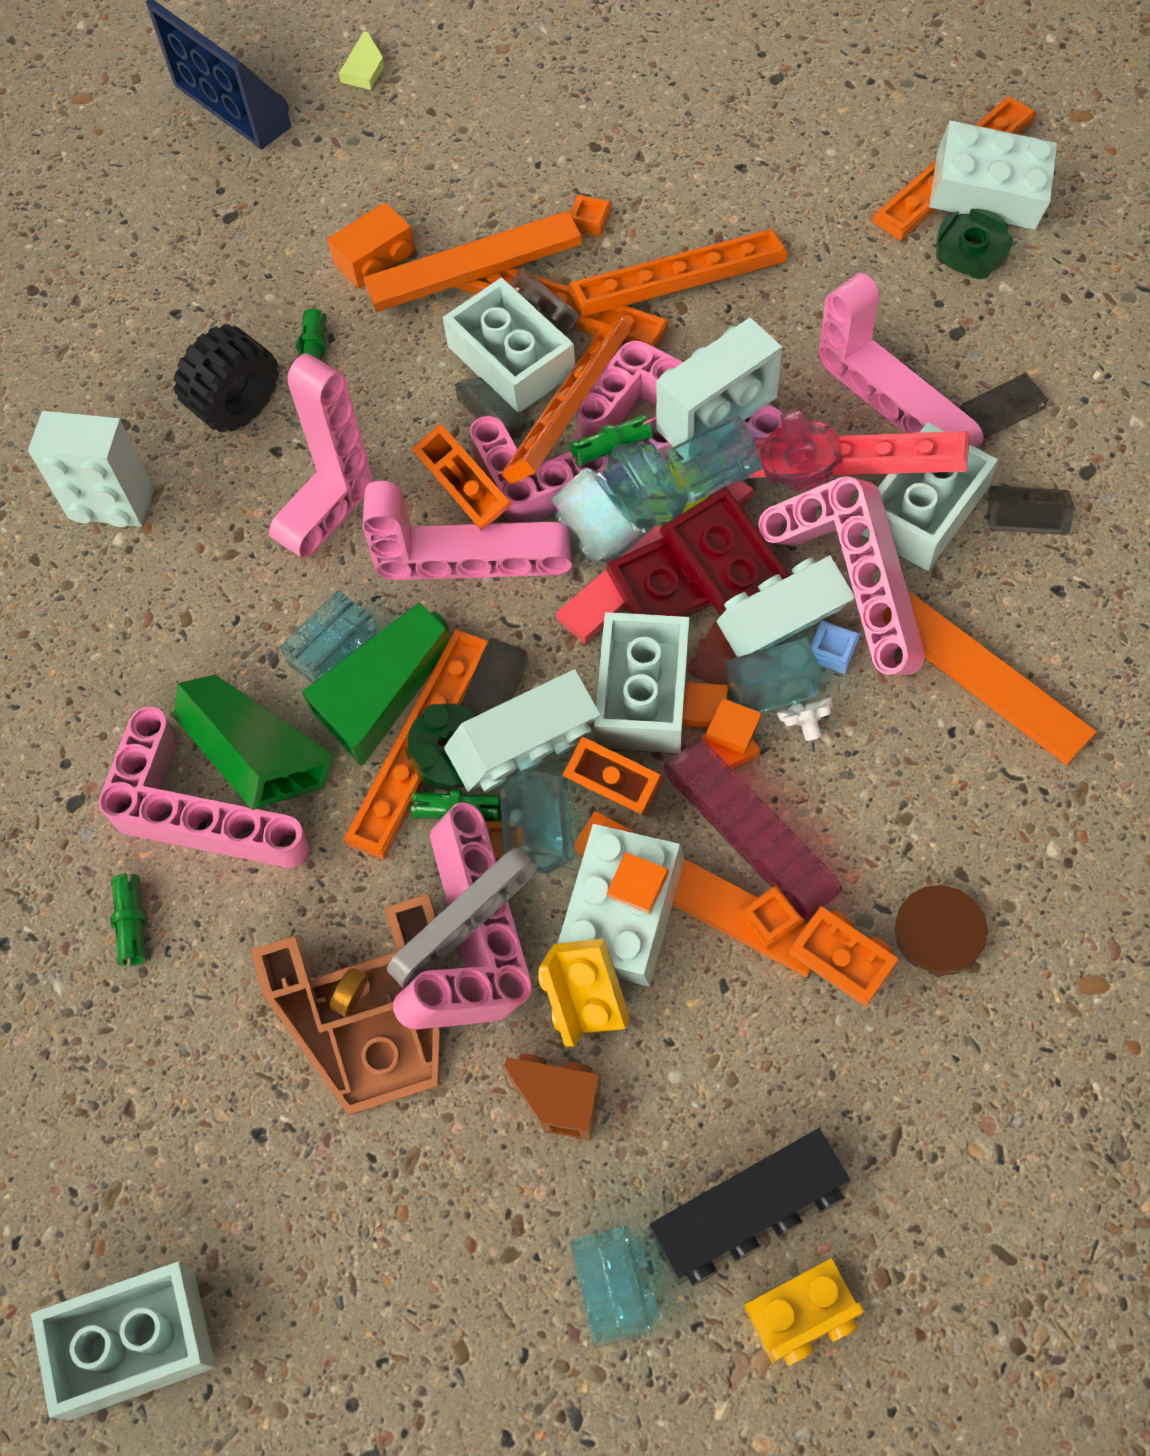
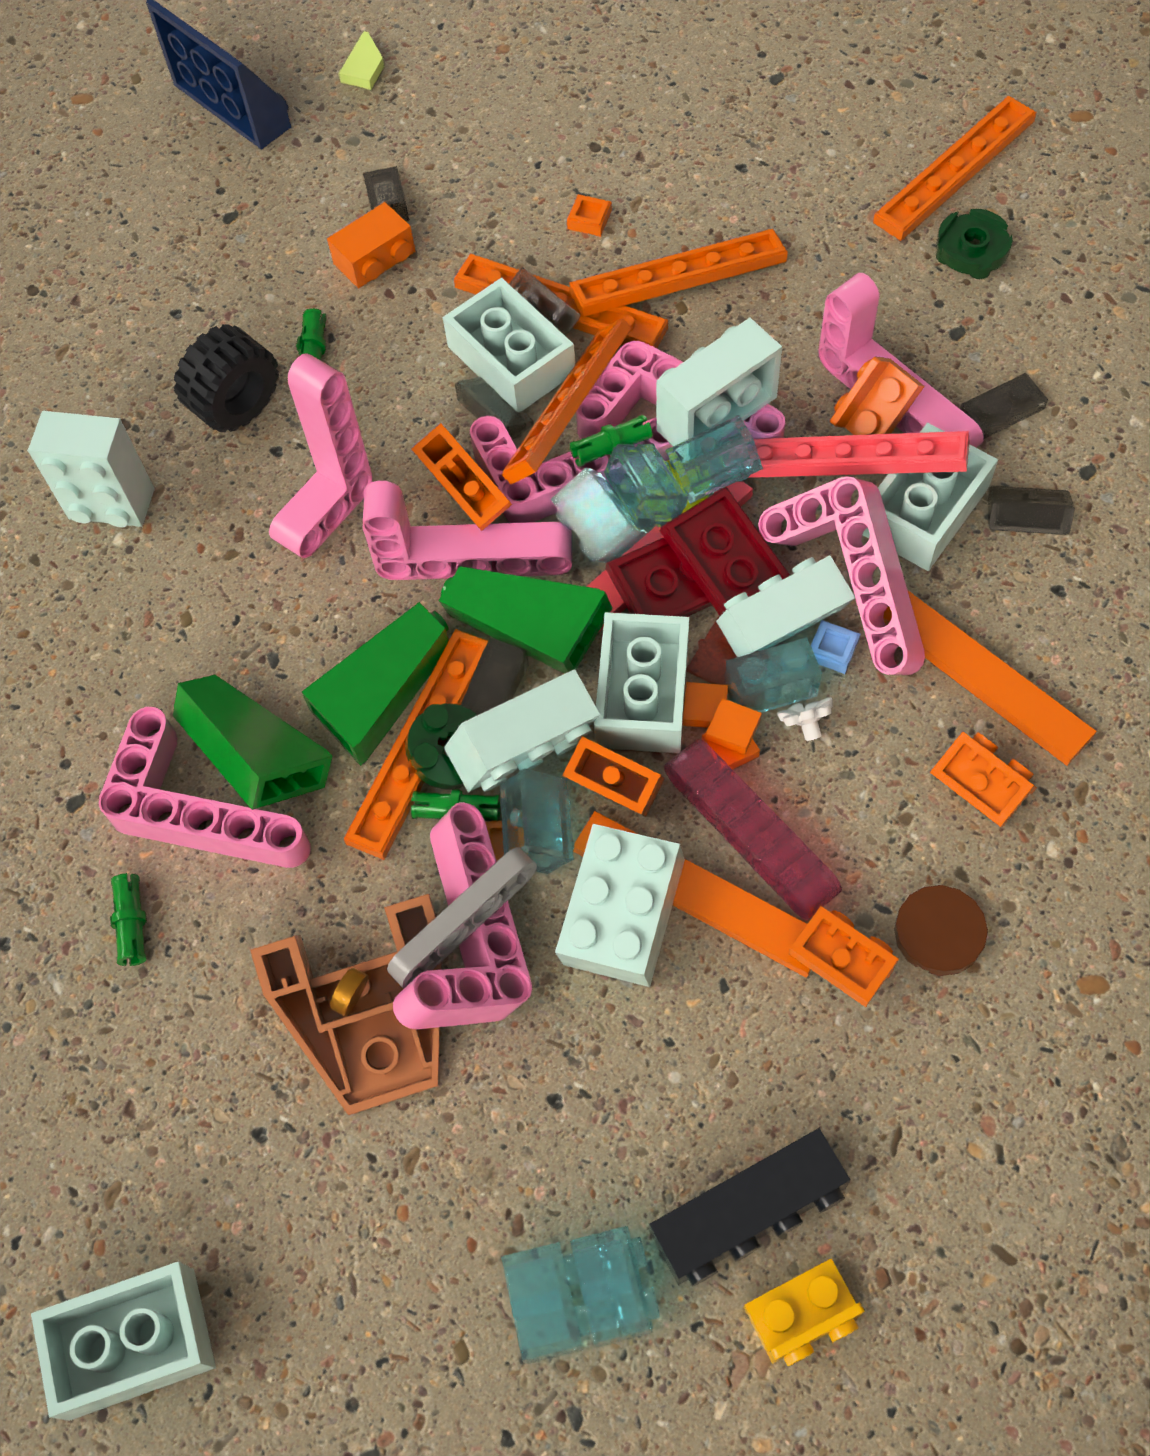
clear light blue brick [280,591,378,683] -> none
orange tile [363,211,582,312] -> none
dark orange slope [504,1054,601,1141] -> none
yellow bracket [538,938,630,1047] -> none
orange tile [606,852,669,915] -> none
orange tile [739,885,804,950] -> none
clear pink tile [760,408,843,491] -> none
light aqua brick [929,120,1057,230] -> none
none -> clear smoke slope [363,166,410,221]
none -> green slope [438,566,613,674]
none -> clear light blue brick [501,1242,591,1365]
none -> orange bracket [830,356,925,435]
none -> orange bracket [930,731,1037,827]

